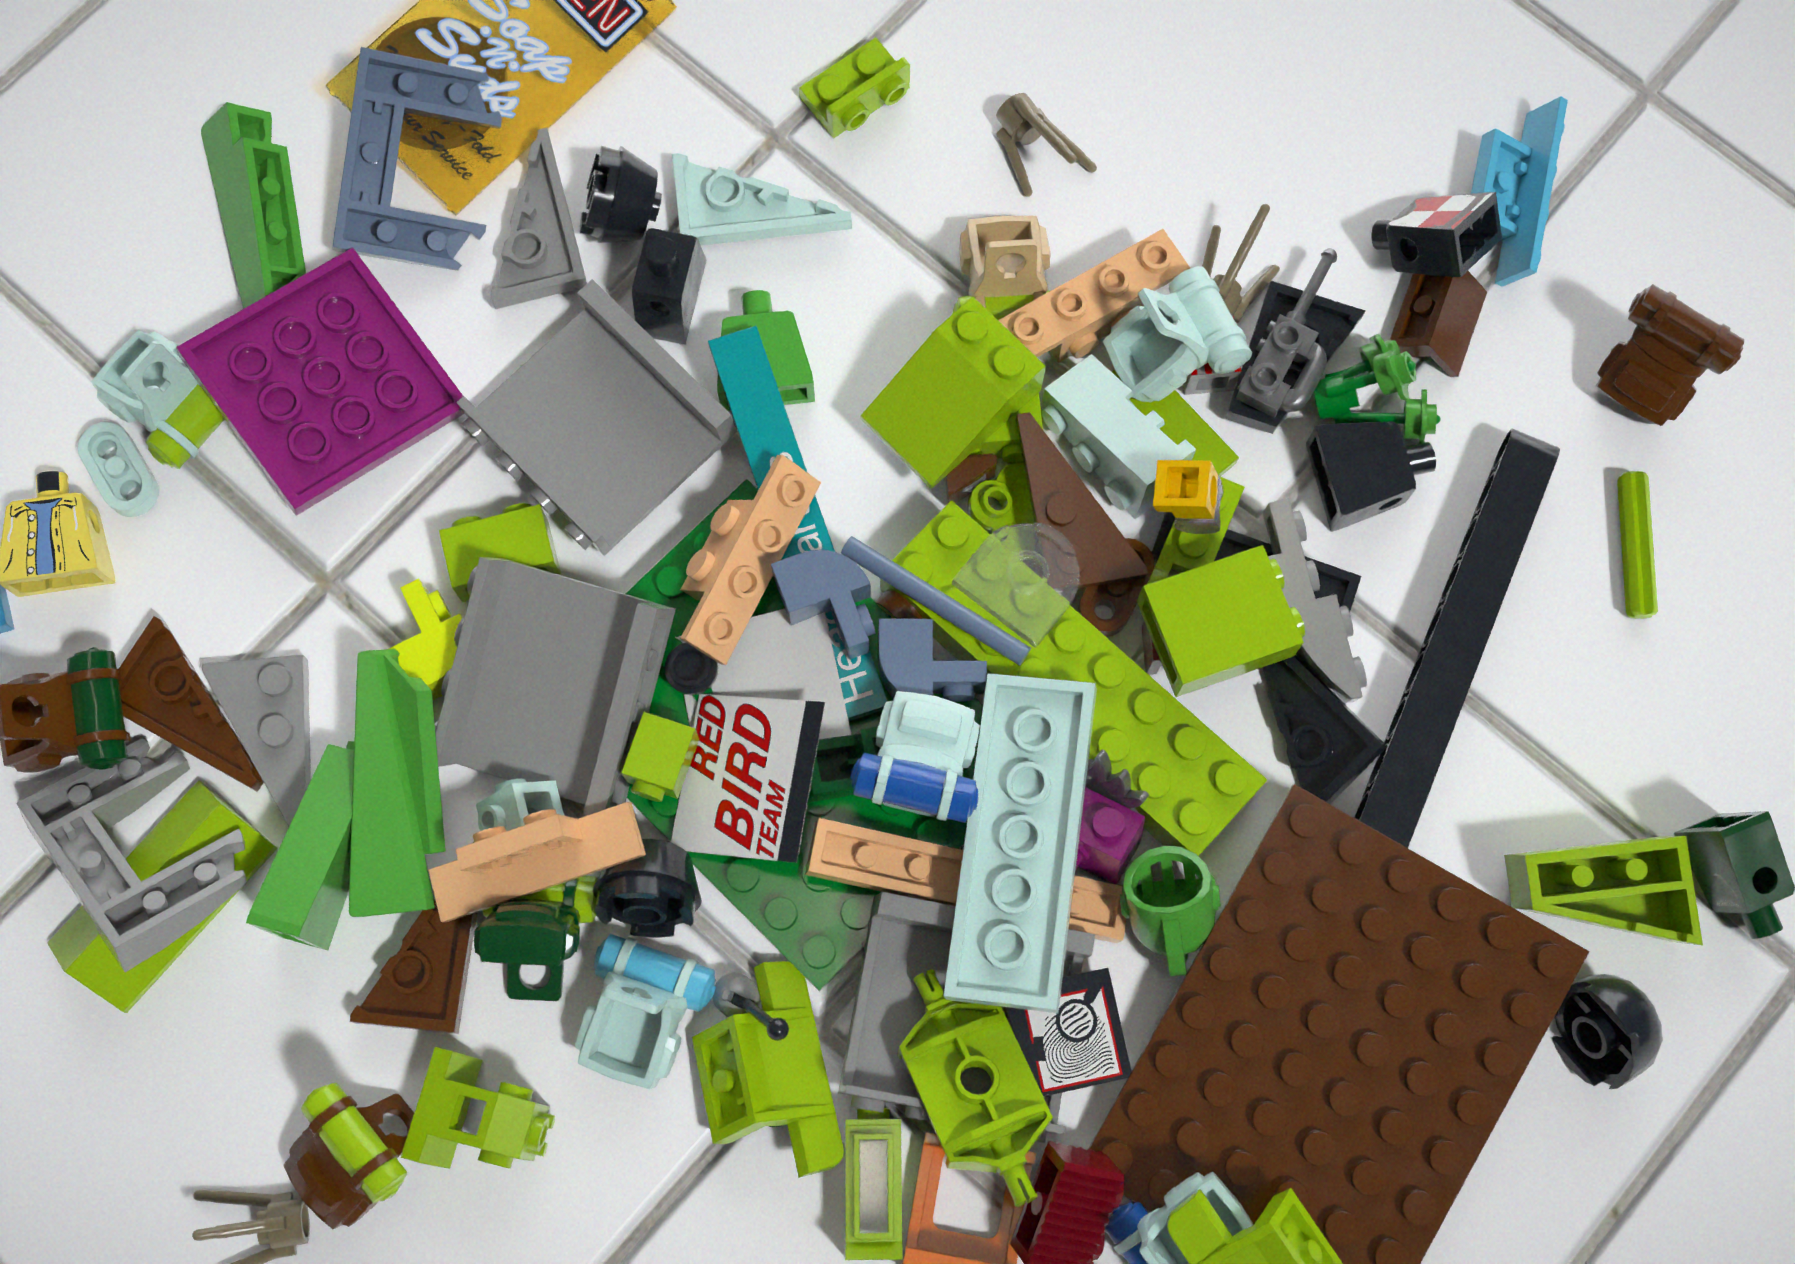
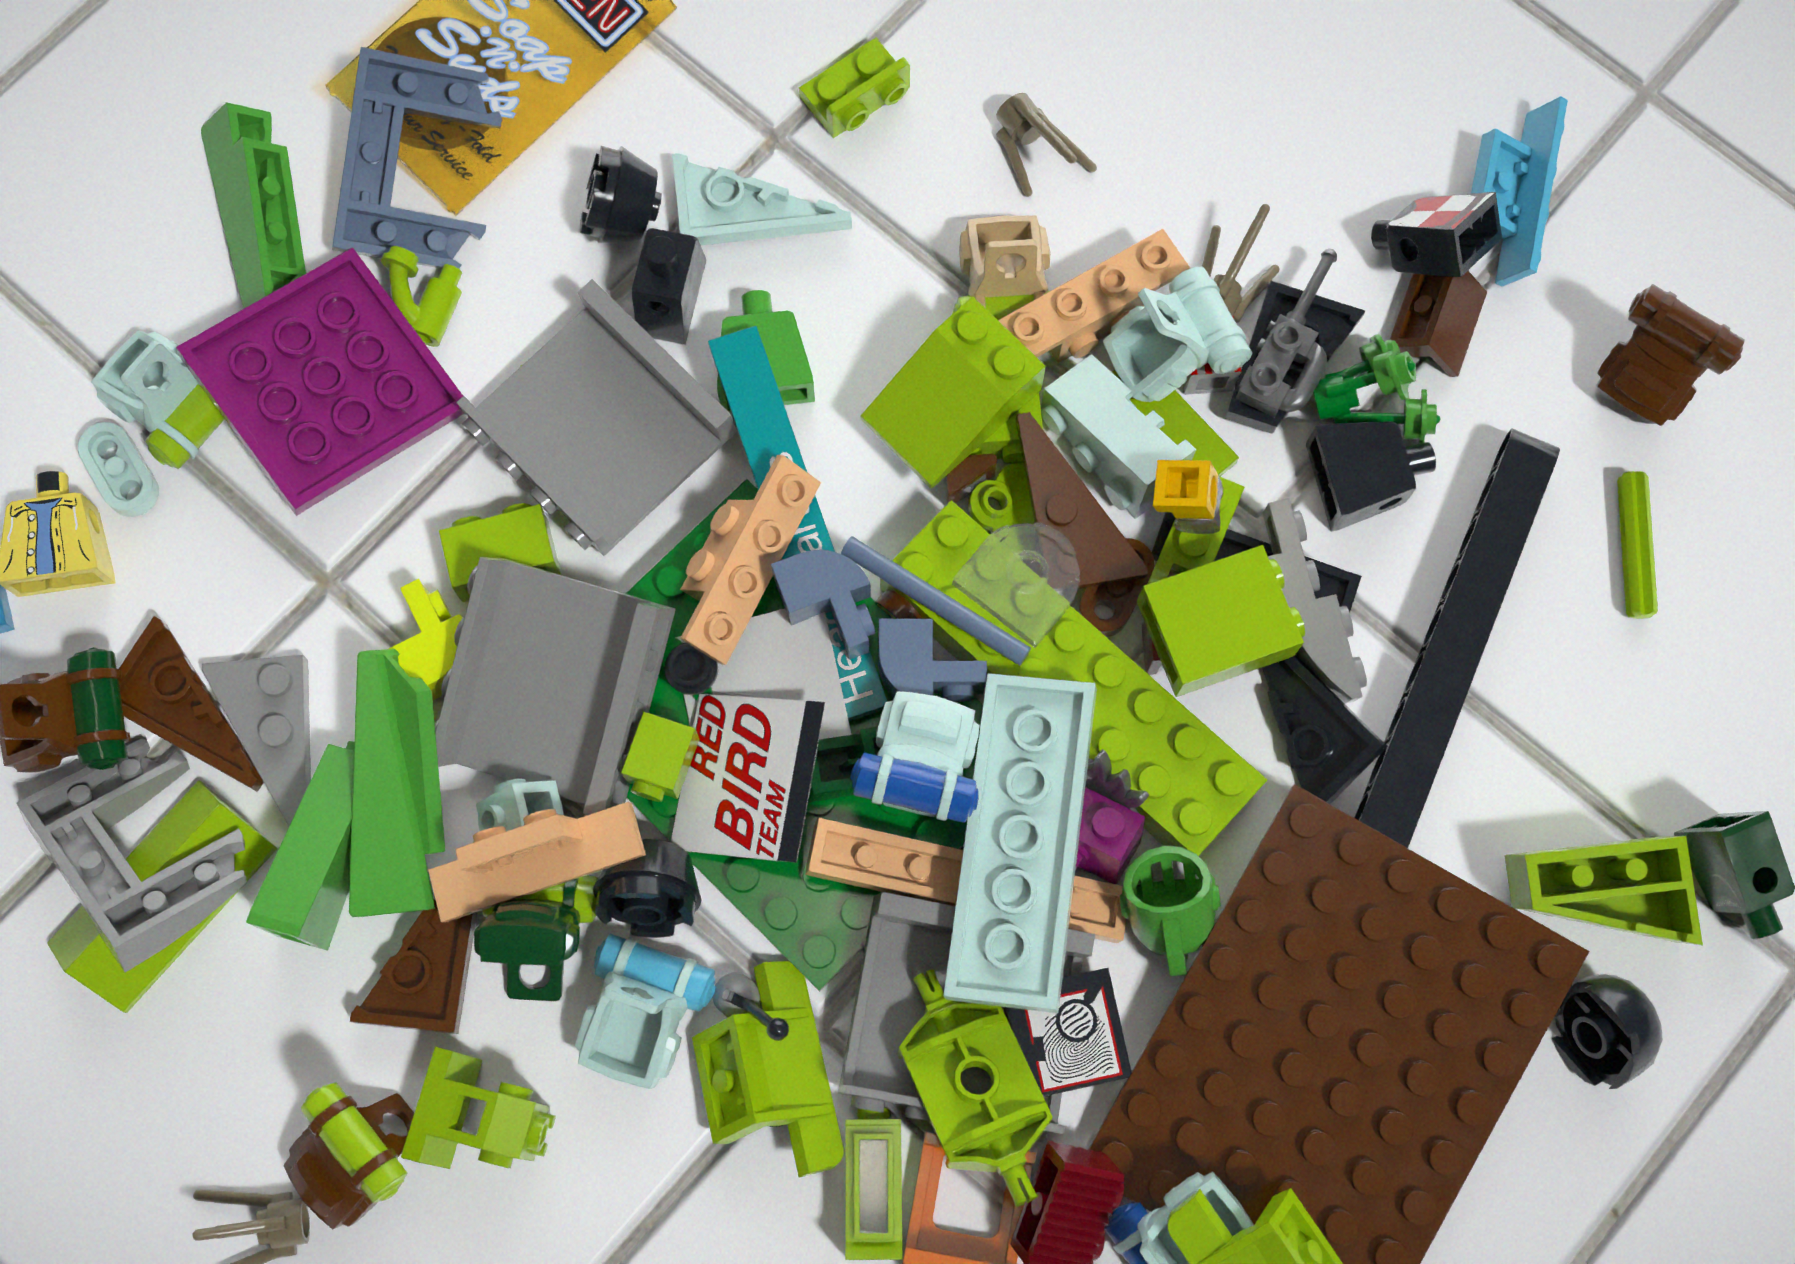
light grey wing [490,128,587,309] -> none
none -> lime plant [381,246,462,347]

